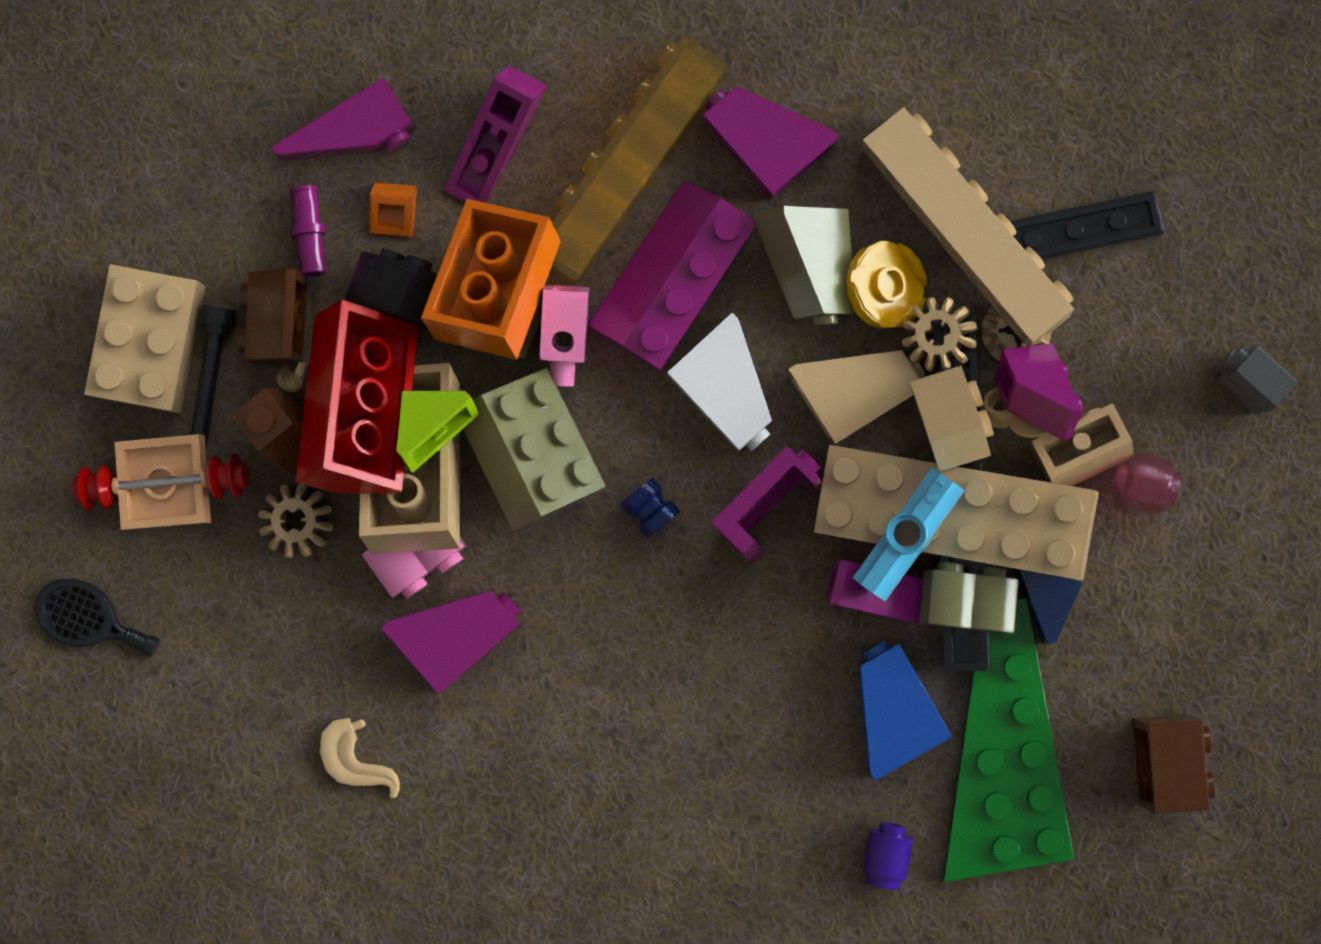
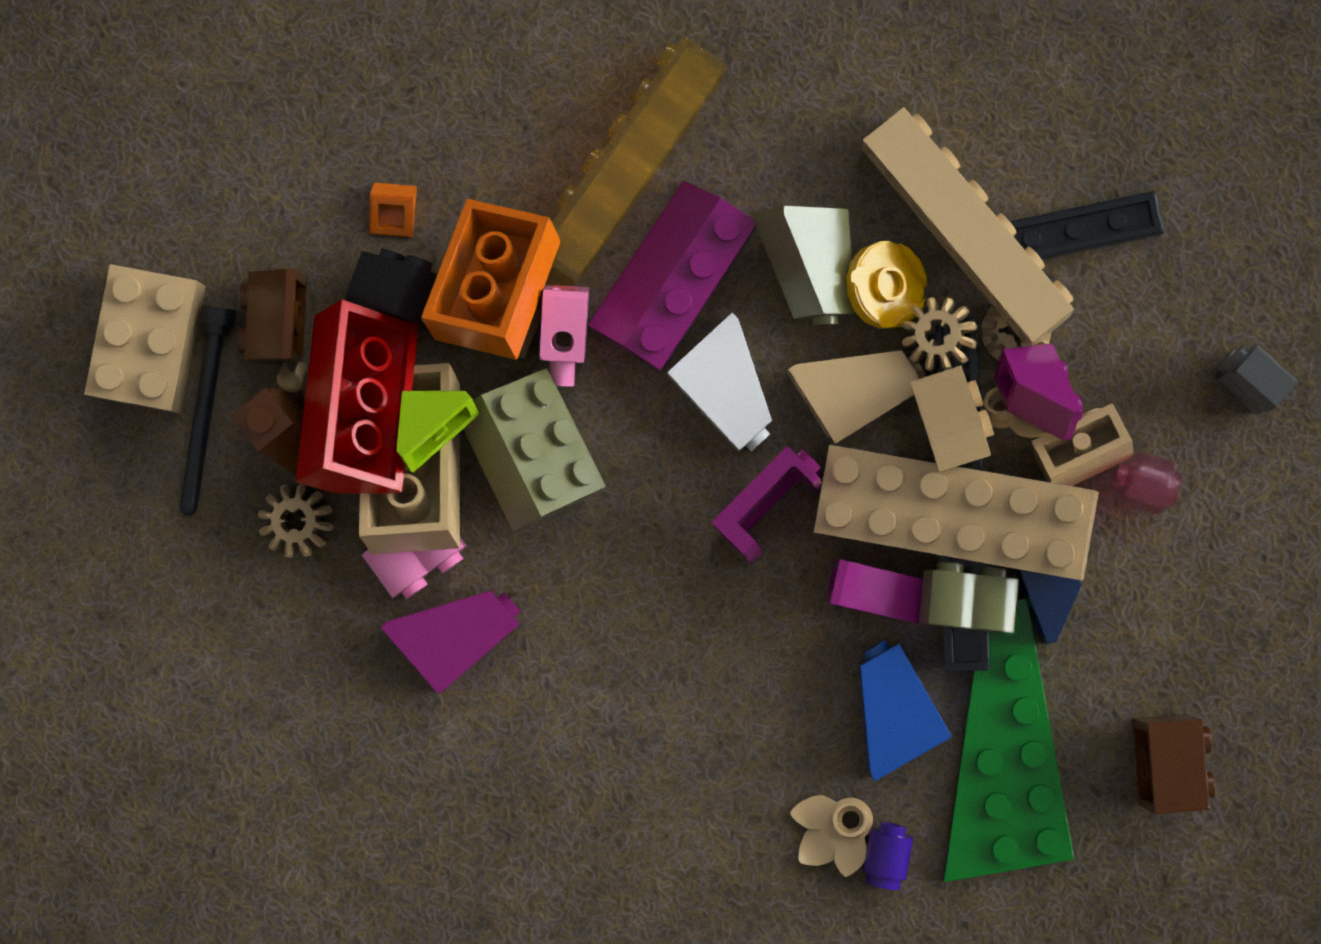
black piece [35,579,160,657] -> none
light nougat plate [72,434,250,530] -> none
magenta slope [271,77,415,161] -> none
magenta pin [289,185,328,277] -> none
tan piece [319,717,400,798] -> none
magenta slope [443,65,547,203] -> none
clear blue wheel [620,477,681,539] -> none
magenta slope [703,86,839,200] -> none
medium azure piece [853,467,965,601] -> none
none -> tan plate [790,795,873,877]

